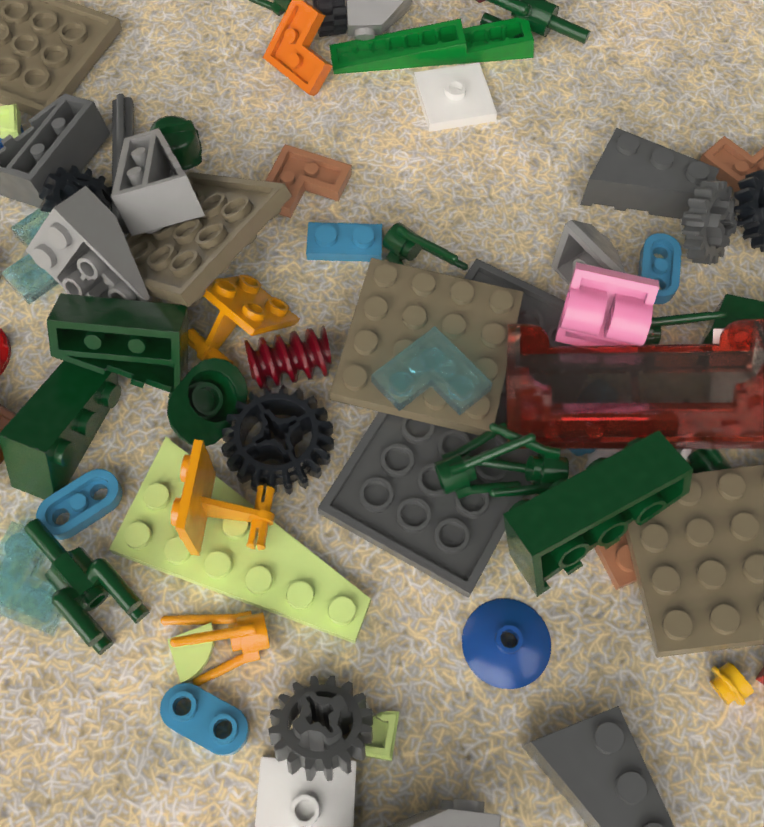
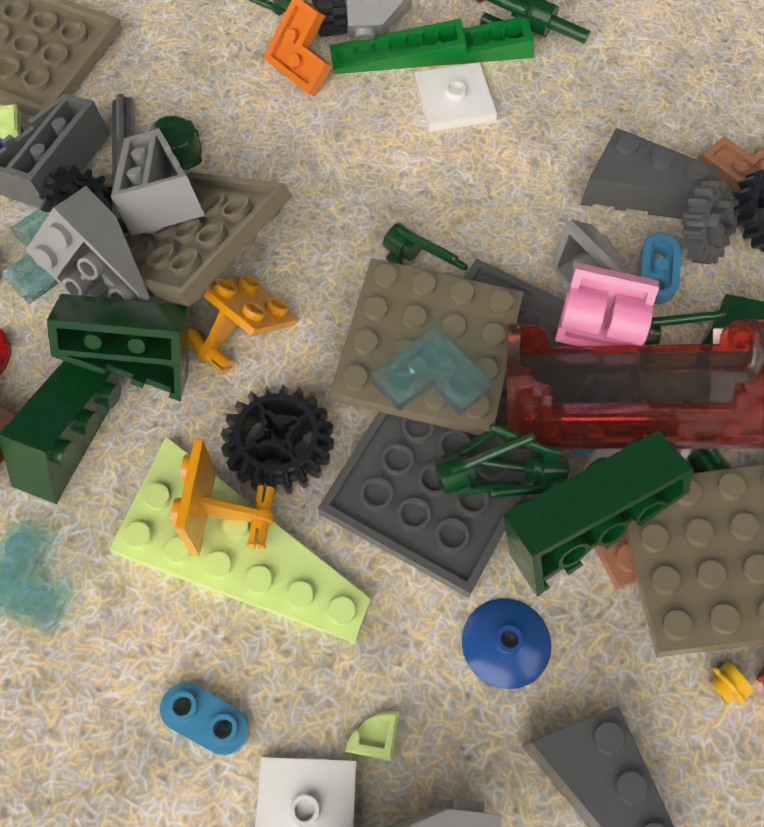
dark green plant [24,519,150,655] -> none
dark azure plate [36,469,123,540] -> none
light orange plant [161,611,270,686] -> none
dark green piece [167,358,248,446] -> none
yellowish green tile [167,623,215,683] -> none
dark red piece [244,325,332,389] -> none
nougat plate [265,144,352,218] -> none
dark grey gear [268,675,373,781] -> none
dark azure plate [306,222,382,262] -> none

